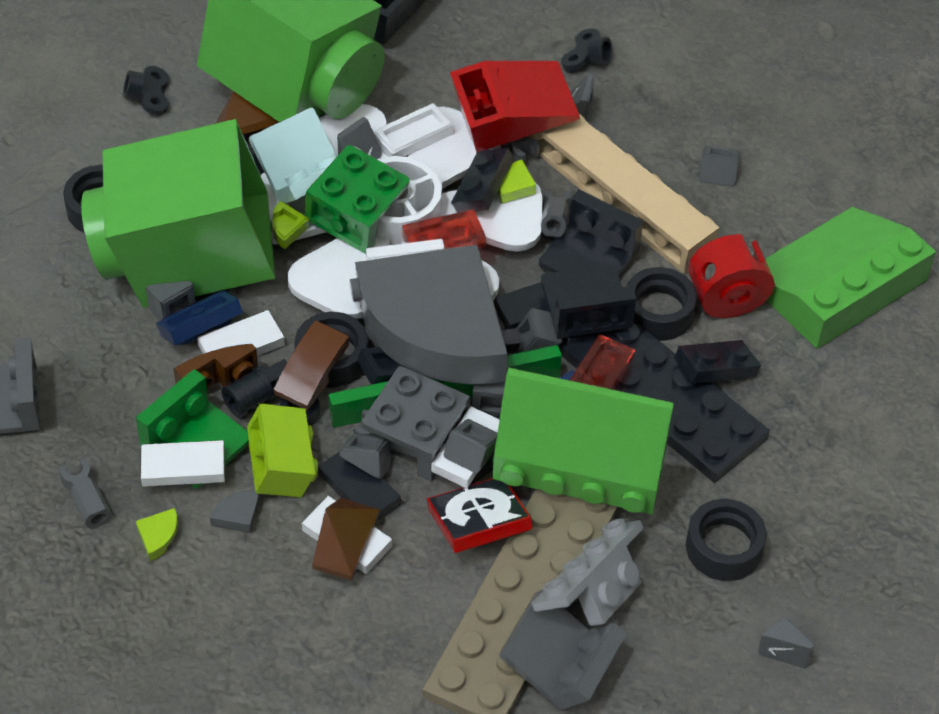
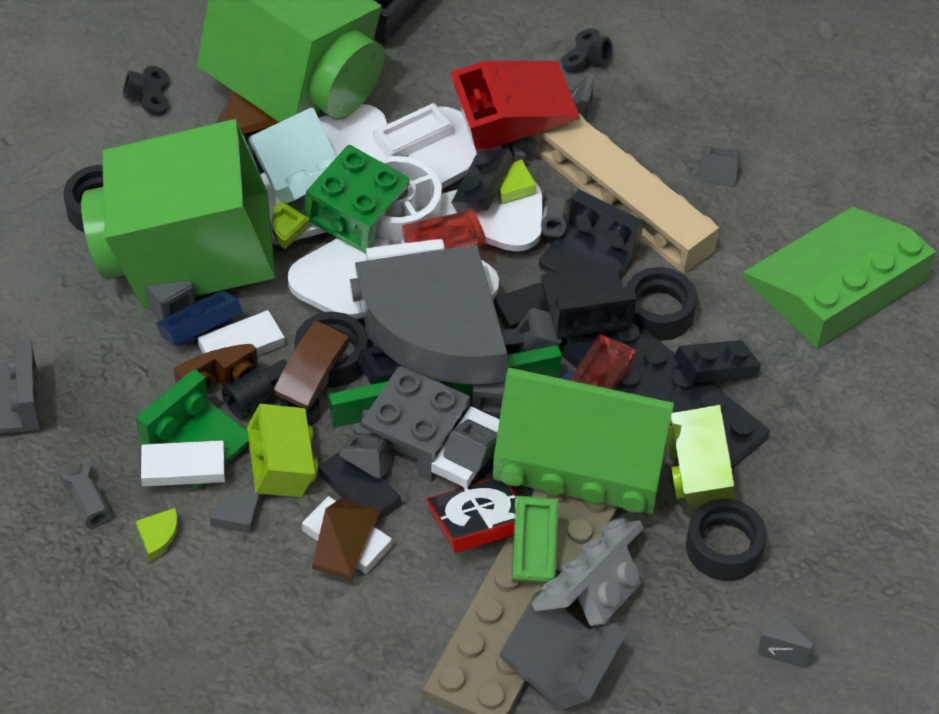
dark grey slope [337,117,382,159] -> none
red piece [687,234,775,318] -> none
none -> bright green tile [511,496,558,584]
none -> brick [667,405,735,509]

